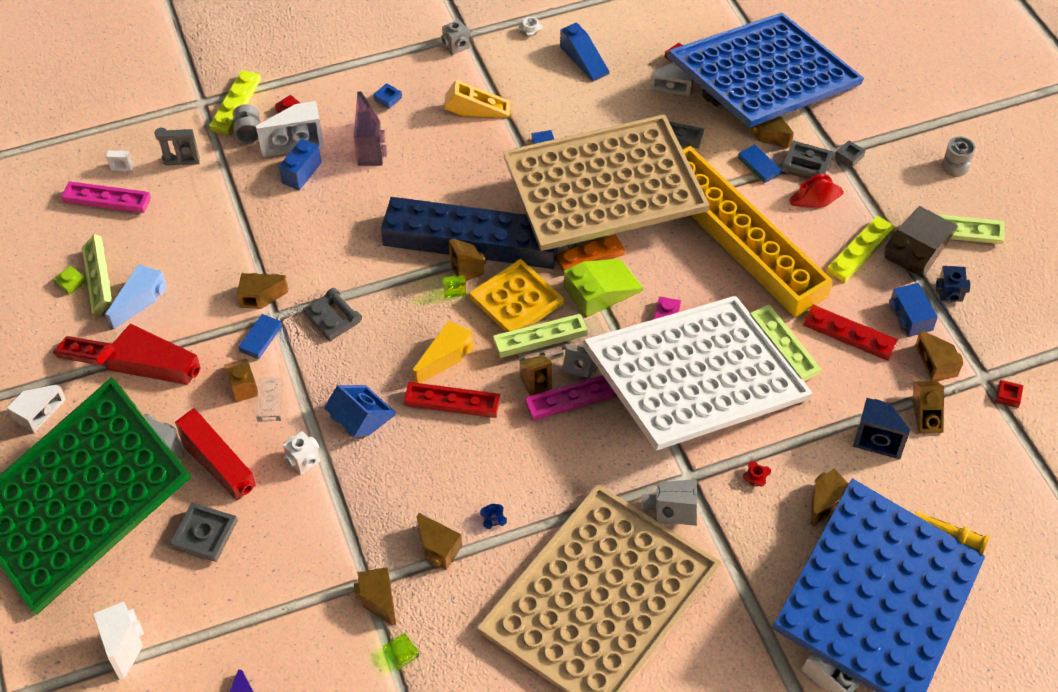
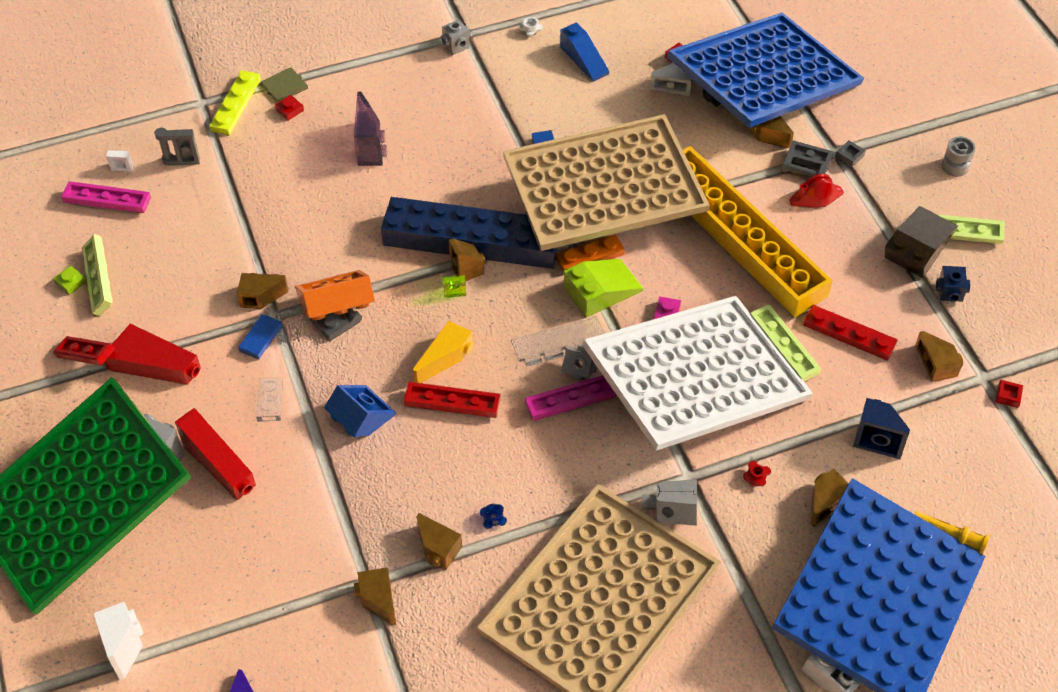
white slope [7,385,66,433] -> none
light blue slope [105,264,166,329] -> none
dark grey plate [169,502,238,562] -> none
pearl gold slope [224,358,259,403] -> none
light grey wheel [232,104,260,144] -> none
white slope [256,101,324,158] -> none
blue brick [278,139,322,190] -> none
white brick [283,431,320,475] -> none
blue plate [373,83,402,109] -> none
clear neon green plate [383,633,420,670] -> none
yellow slope [444,79,510,118] -> none
yellow plate [469,259,564,332] -> none
yellowish green plate [493,314,588,358] -> none
pearl gold slope [519,355,552,396] -> none
dark grey plate [669,121,704,149] -> none
blue tile [738,144,782,183] -> none
neon yellow plate [827,216,895,283] -> none
blue brick [889,283,938,337] -> none
pearl gold slope [913,381,944,434] -> none
none -> olive piece [261,67,308,103]
none -> orange slope [295,270,375,320]

